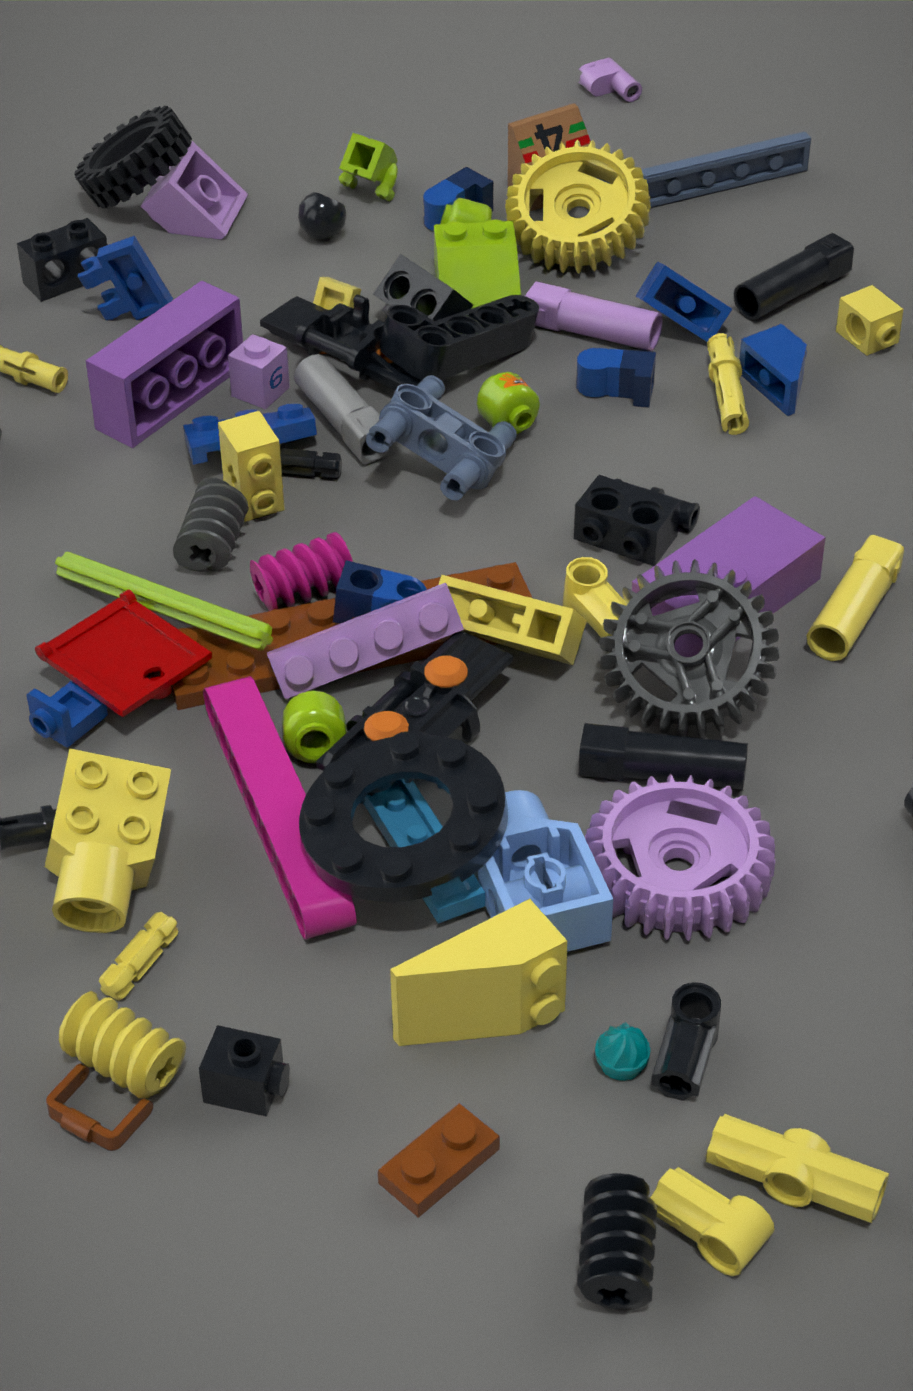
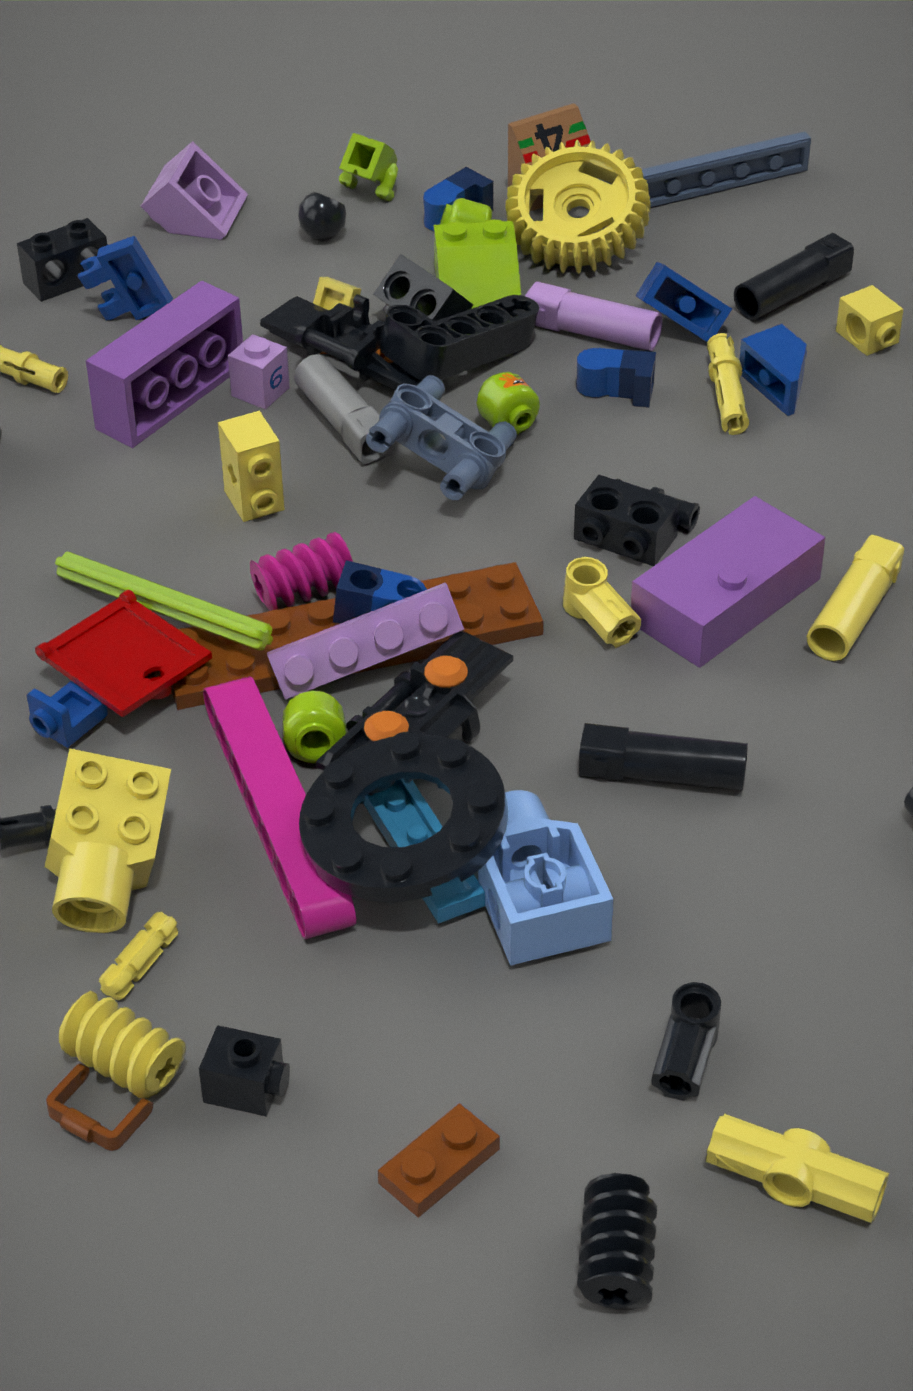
black tyre [74,106,192,208] -> none
dark grey piece [173,478,249,571] -> none
blue wing [183,404,317,465] -> none
black axle [280,448,342,479] -> none
light yellow slope [390,899,568,1046] -> none
light yellow slope [438,575,587,665] -> none
lavender piece [579,58,642,102] -> none
lavender gear [585,774,776,941] -> none
teal plate [595,1022,651,1081] -> none
dark grey gear [599,559,779,738] -> none
light yellow piece [650,1167,775,1276] -> none

